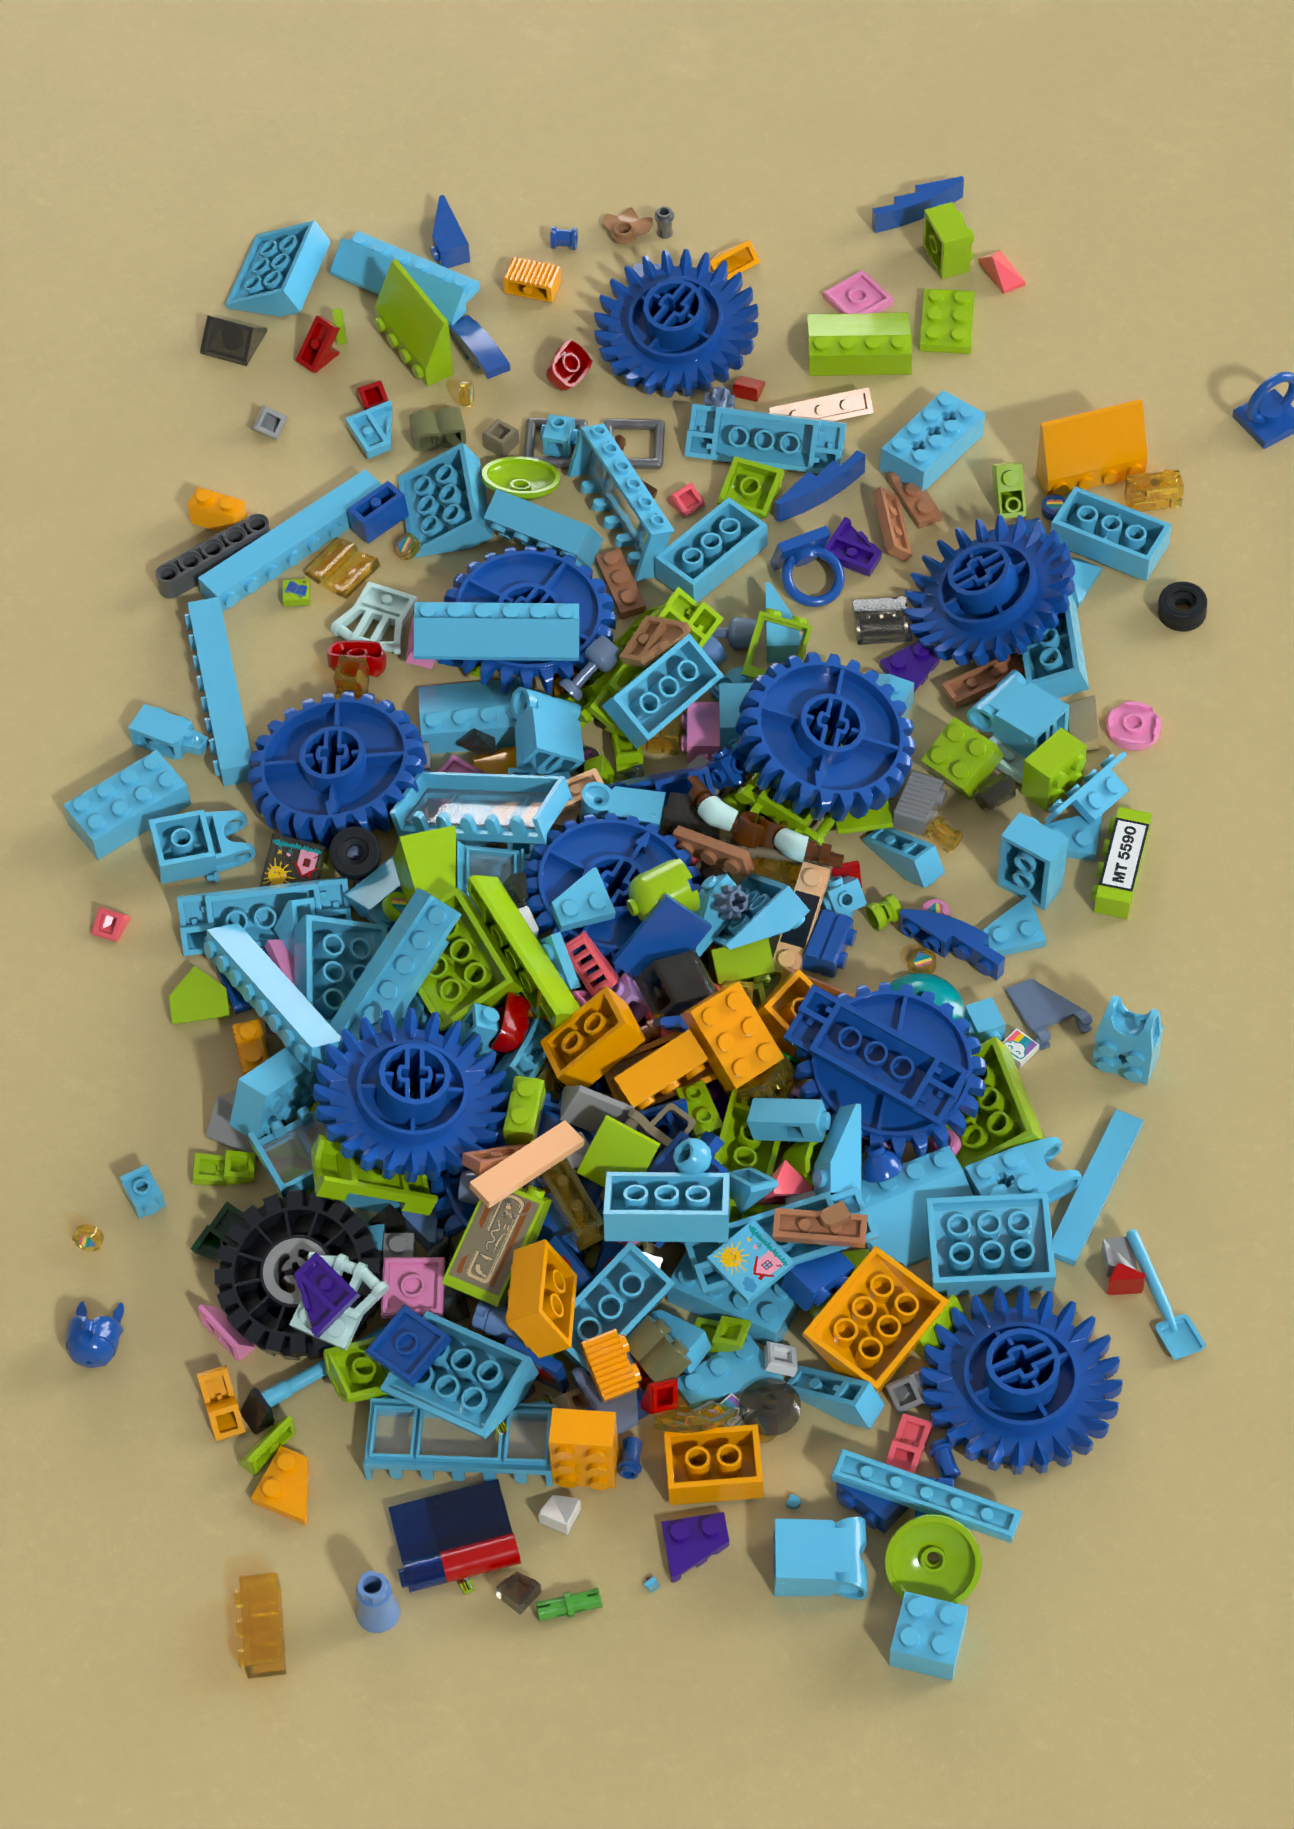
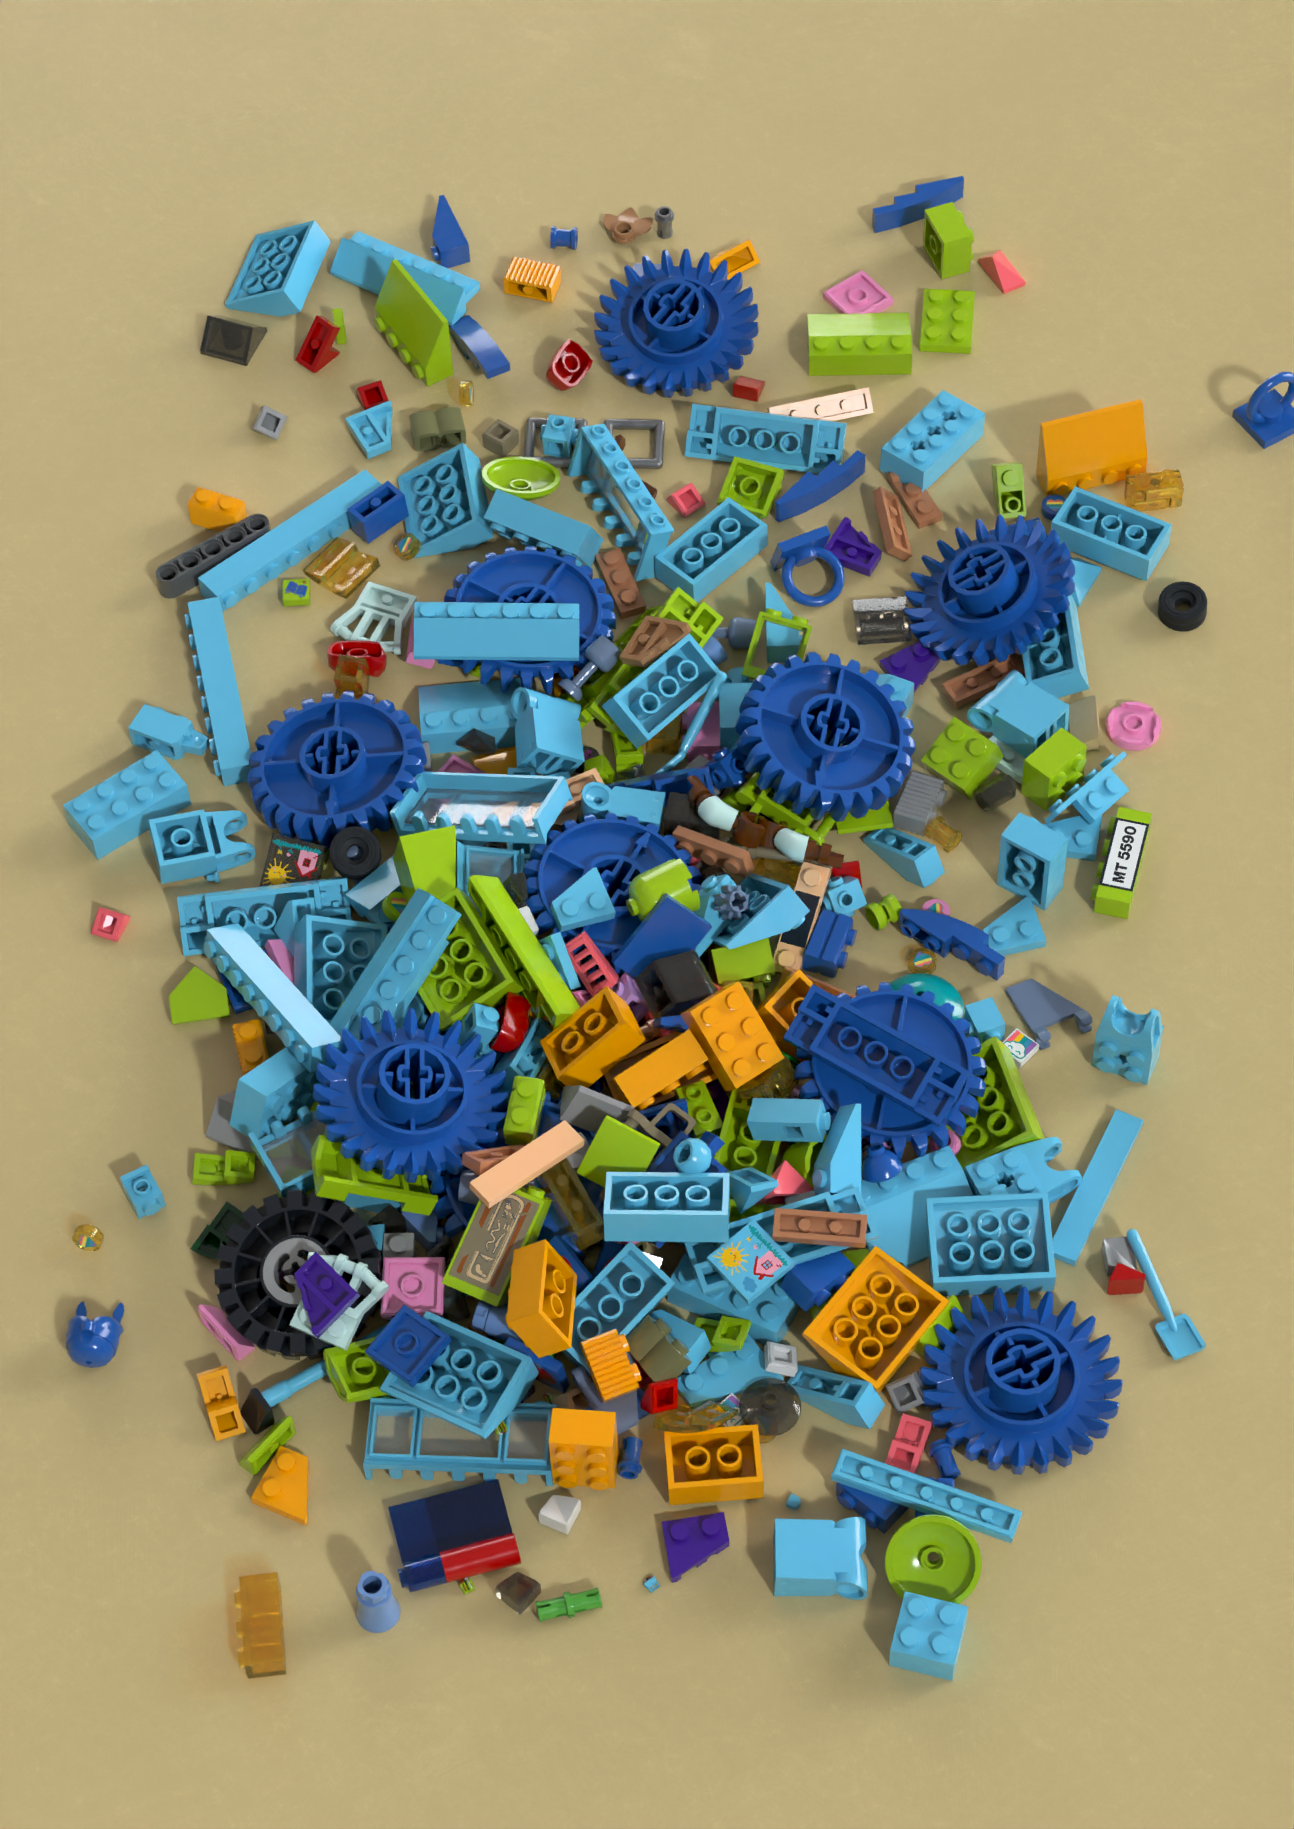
sand blue gear [703,387,735,409] -> none
medium nougat piece [820,1200,851,1229] -> none
none -> medium azure piece [655,671,727,774]

